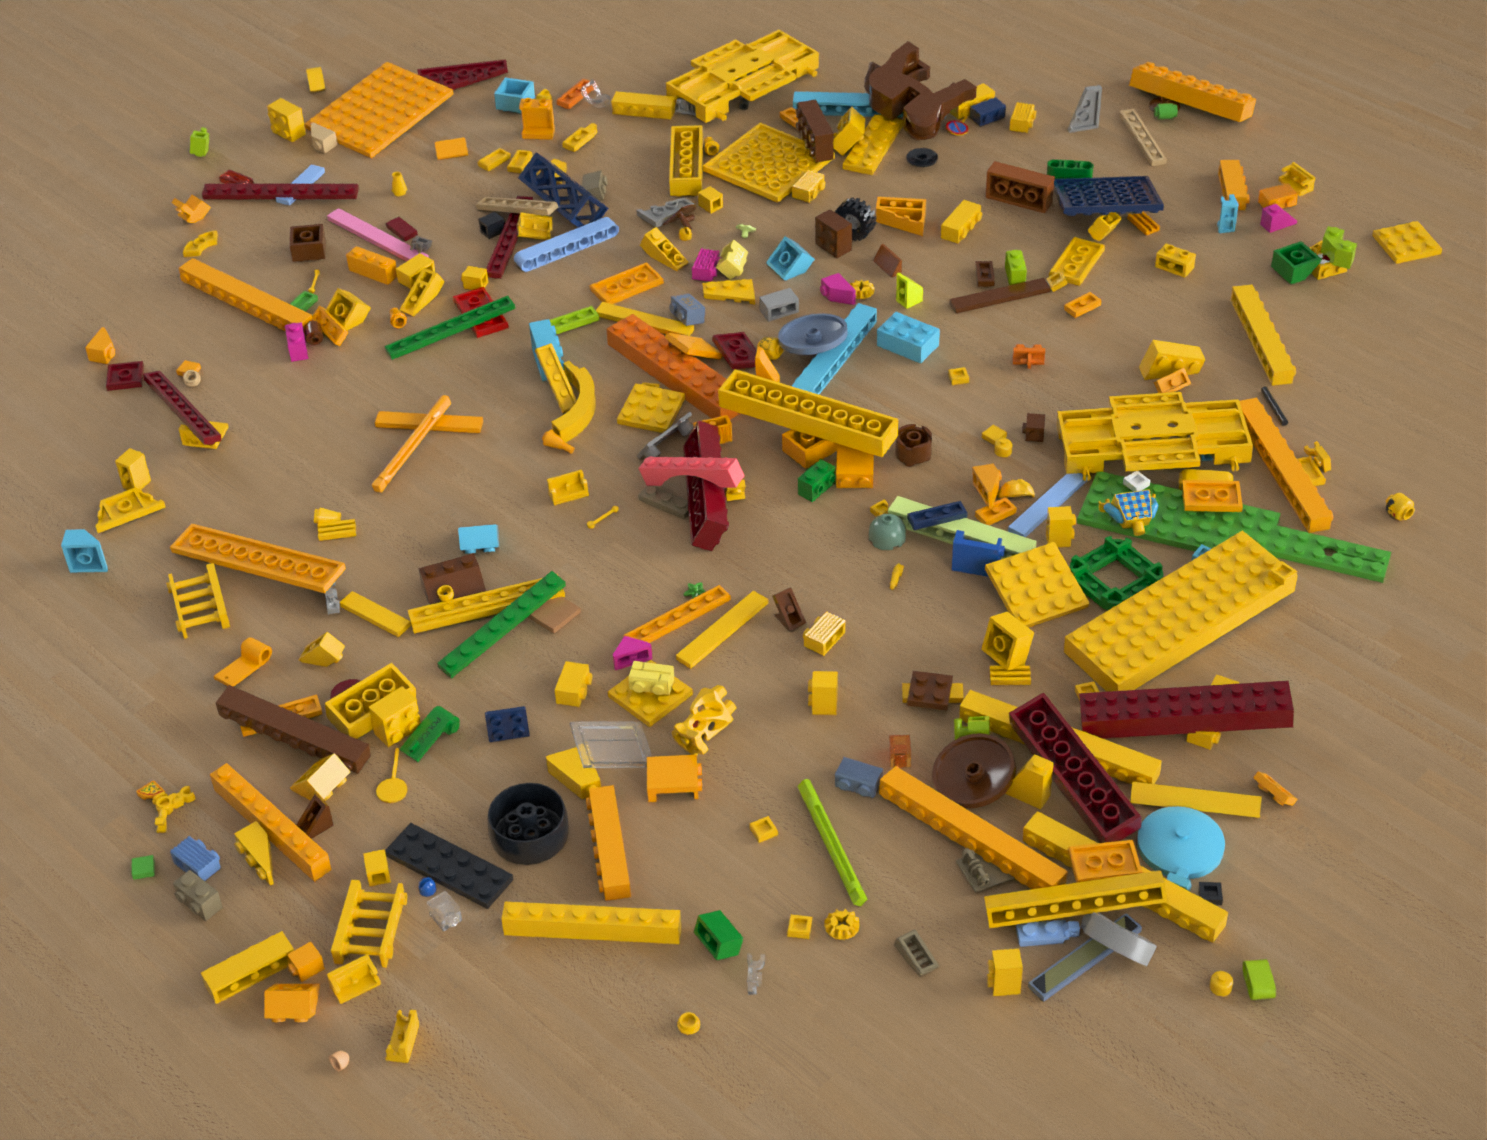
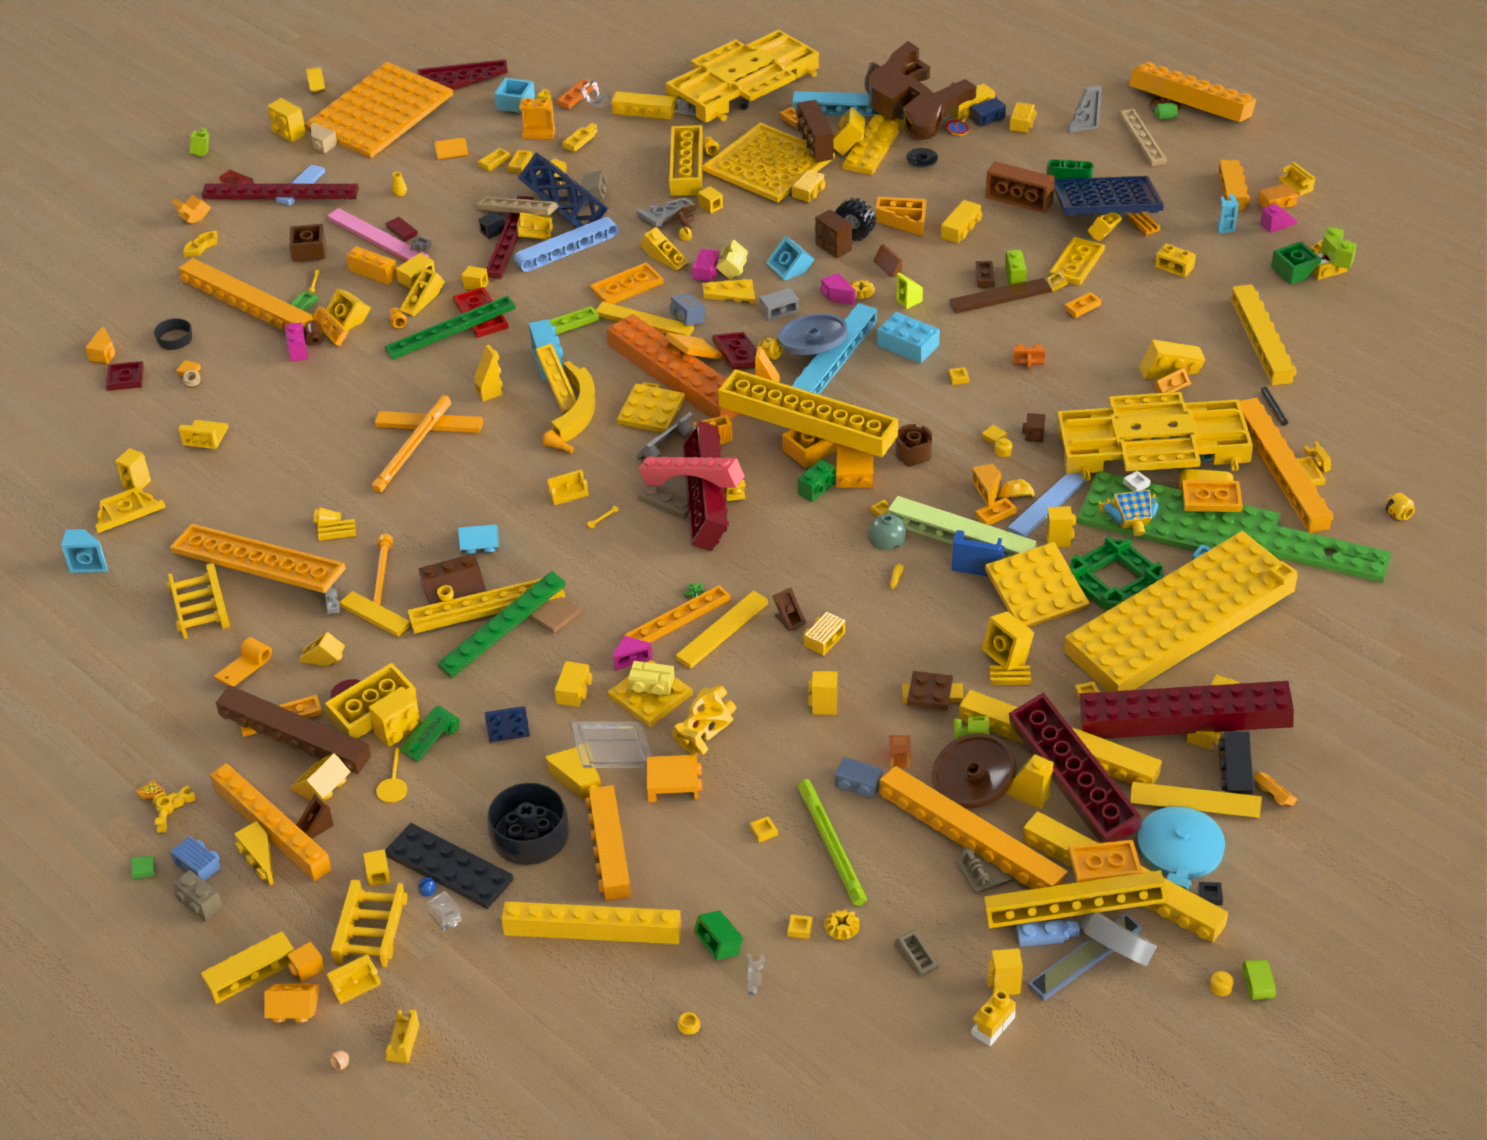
dark red plate [143,370,222,445] -> none
yellowish green plant [736,224,756,238] -> none
dark blue tile [907,501,967,530] -> none
yellow plate [1372,221,1442,264] -> none
none -> black tyre [154,318,192,350]
none -> light orange piece [373,534,393,605]
none -> yellow slope [474,345,503,402]
none -> yellow hips [971,989,1016,1046]
none -> black wedge [1218,731,1254,795]

